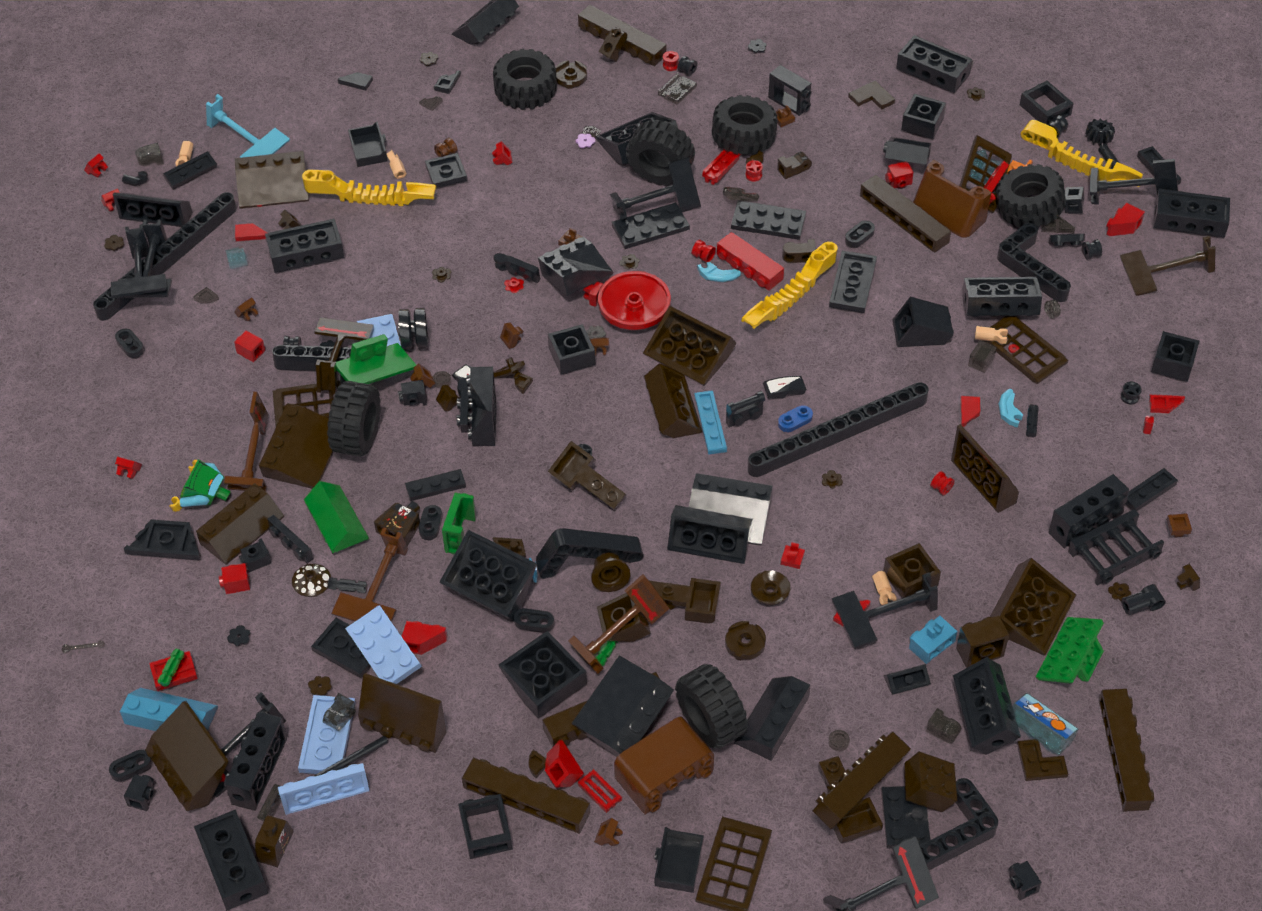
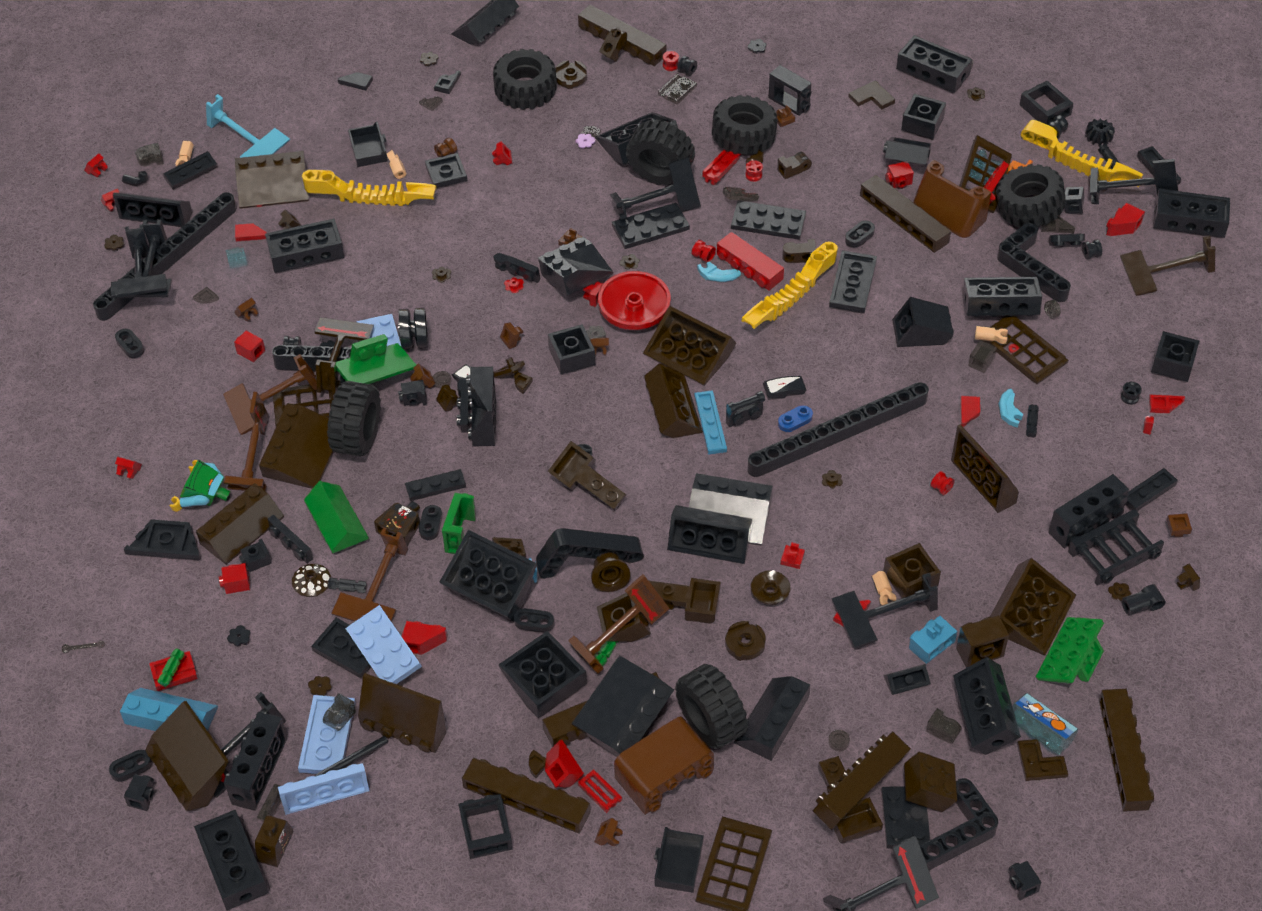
none -> reddish brown piece [223,354,317,435]

